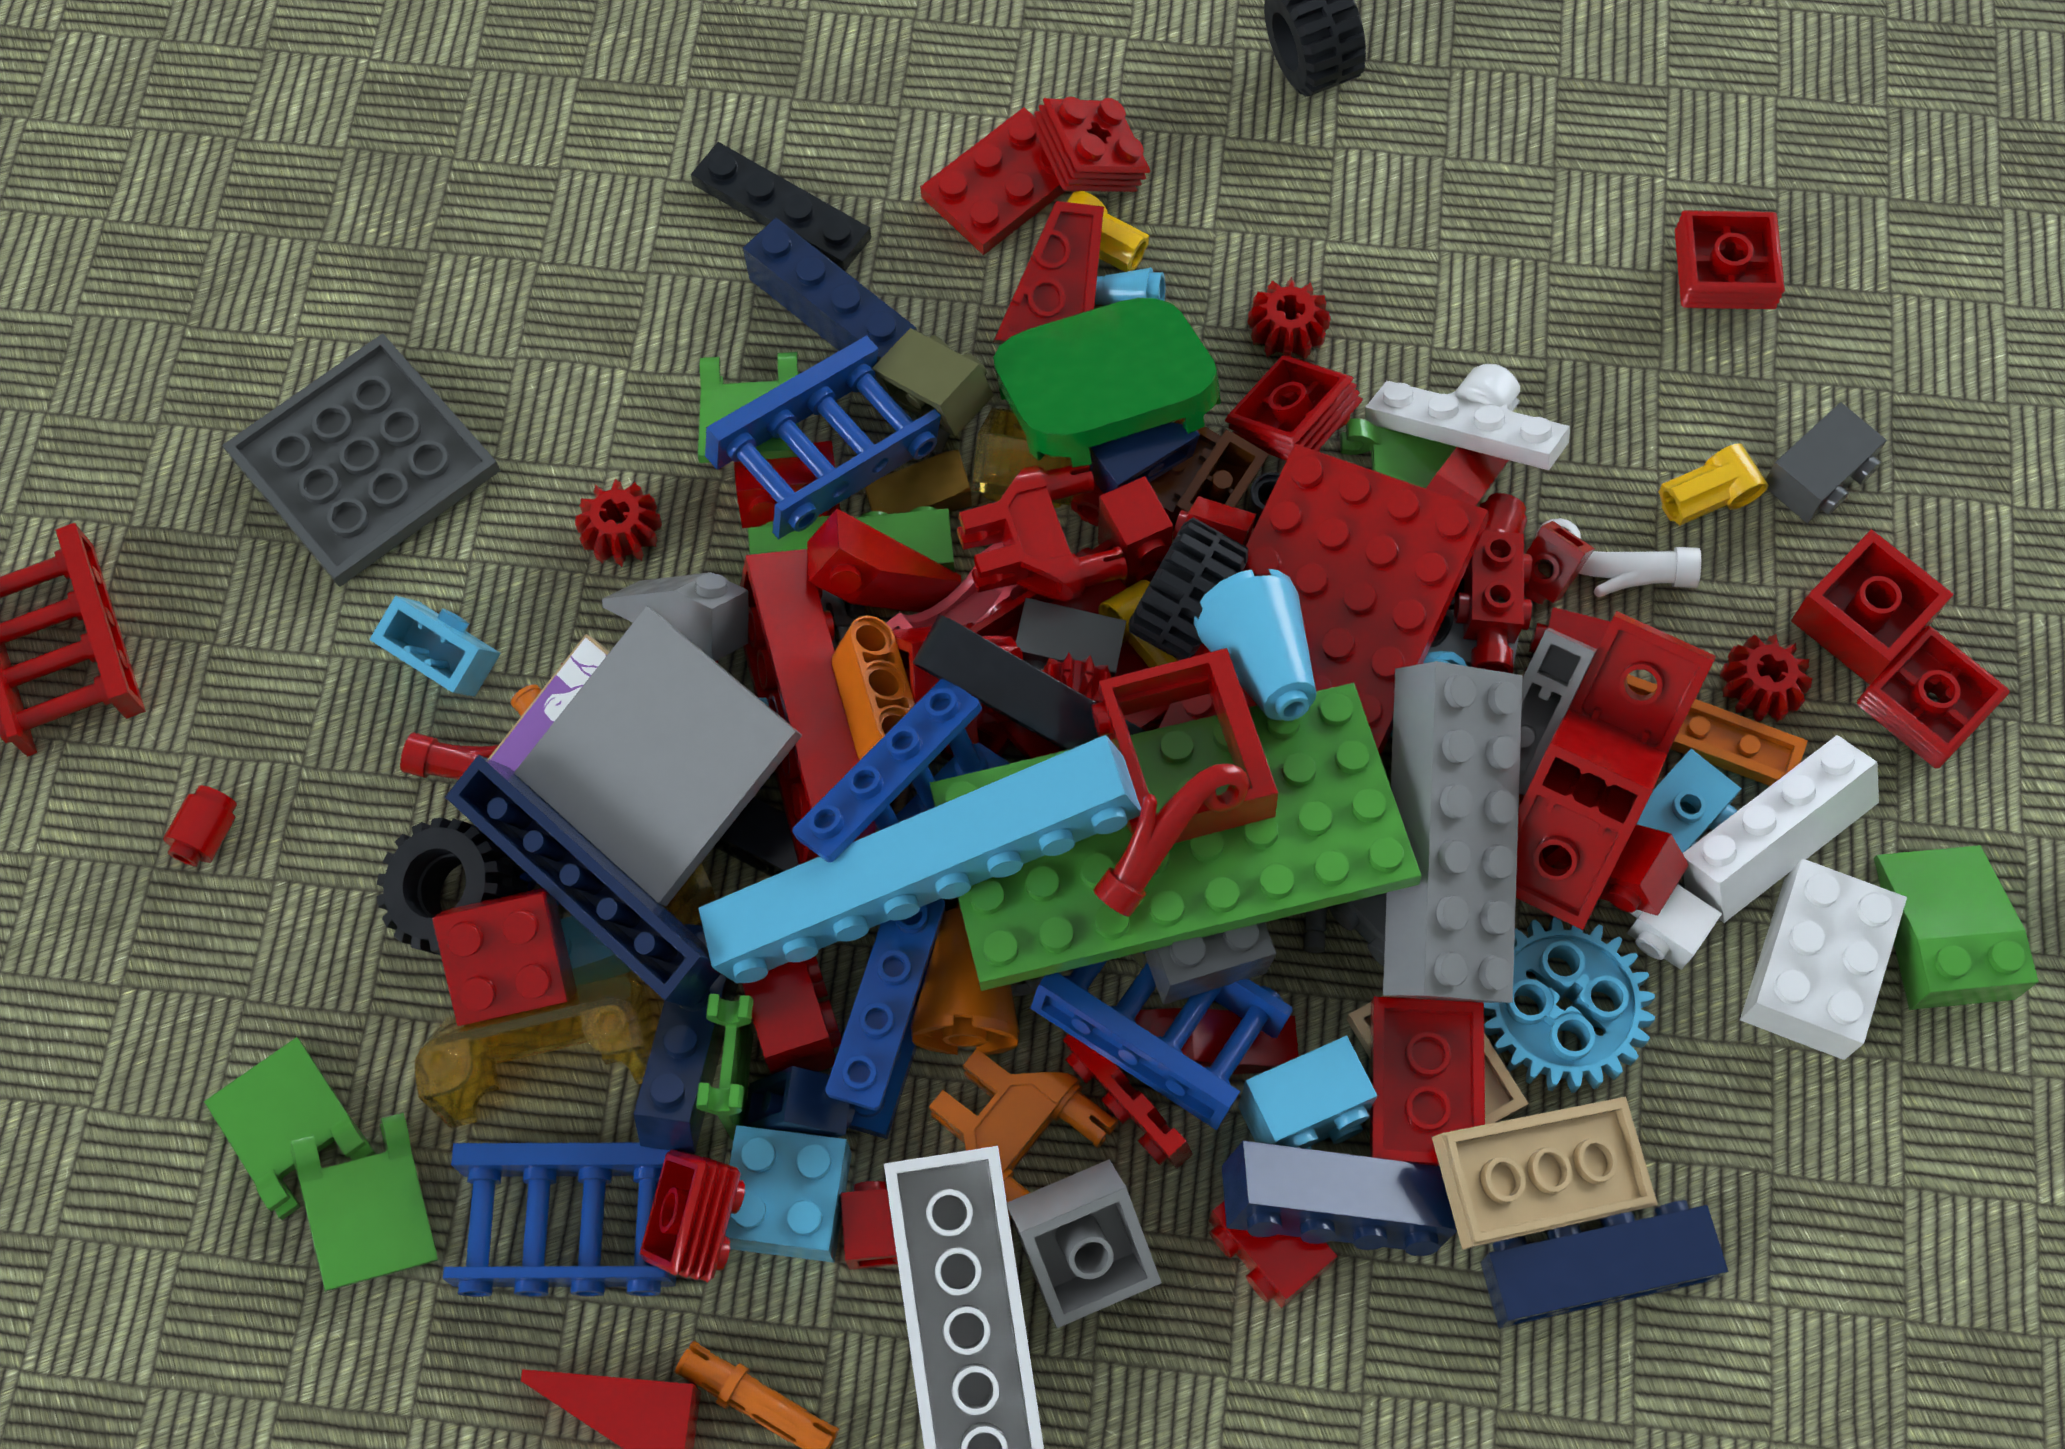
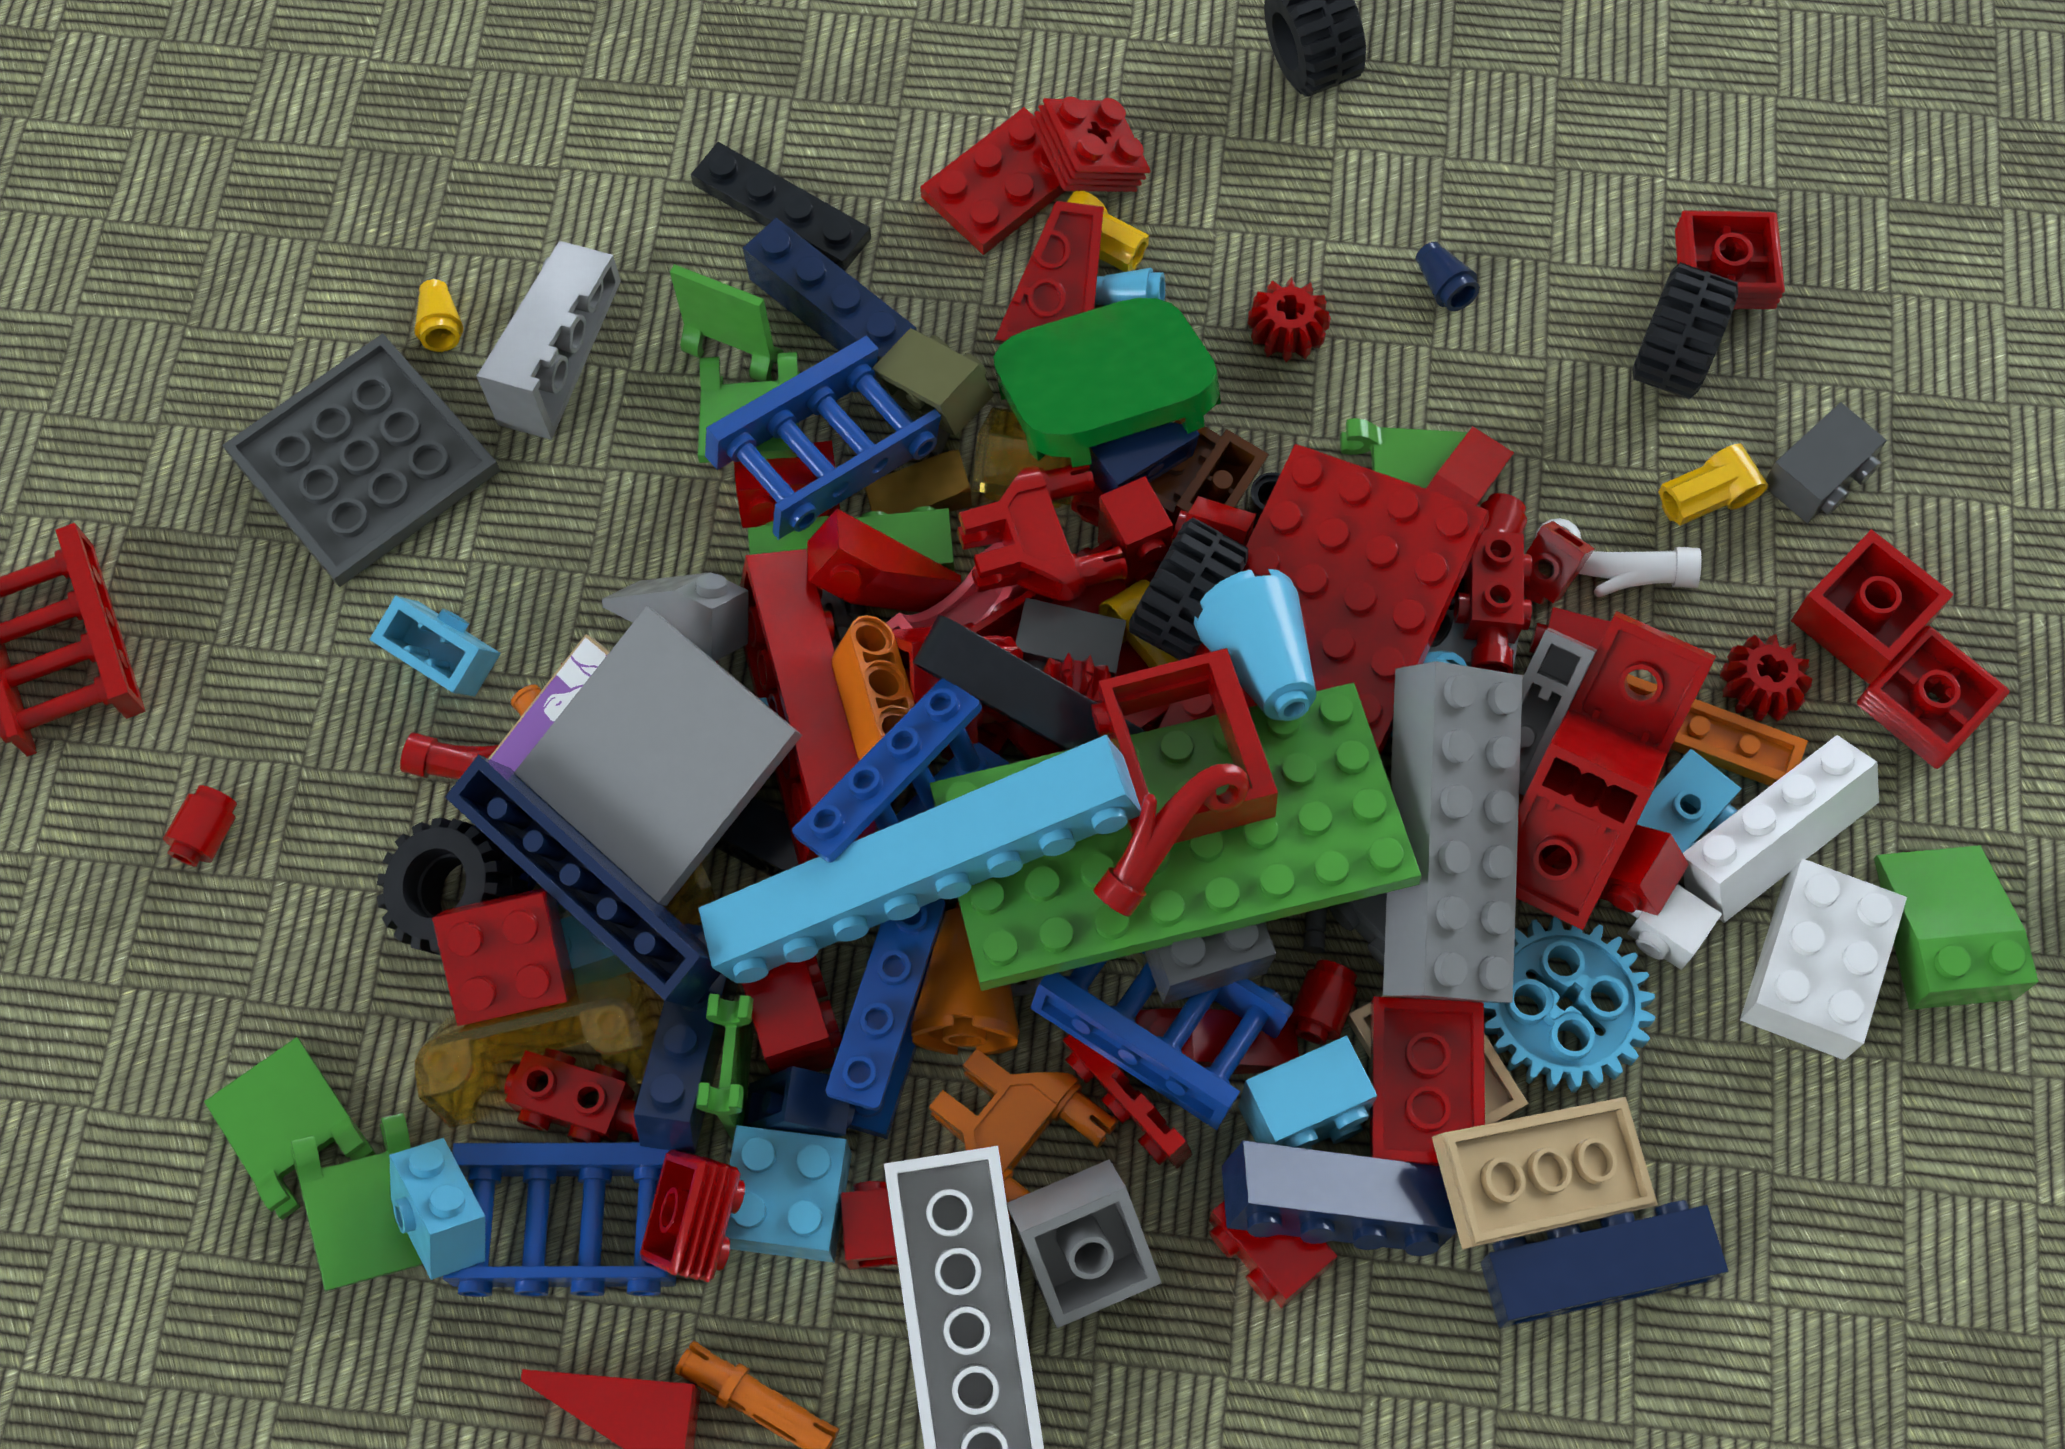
red gear [575,479,662,567] -> none
red brick [1225,355,1363,461] -> none
white plate [1365,364,1570,470] -> none
none -> medium azure brick [389,1138,485,1280]
none -> yellow cone [414,279,464,352]
none -> light grey wedge [476,241,621,440]
none -> red brick [504,1048,639,1143]
none -> bright green flag [670,264,784,382]
none -> red brick [1289,960,1358,1045]
none -> dark blue cone [1415,242,1480,311]
none -> black tyre [1632,262,1738,399]

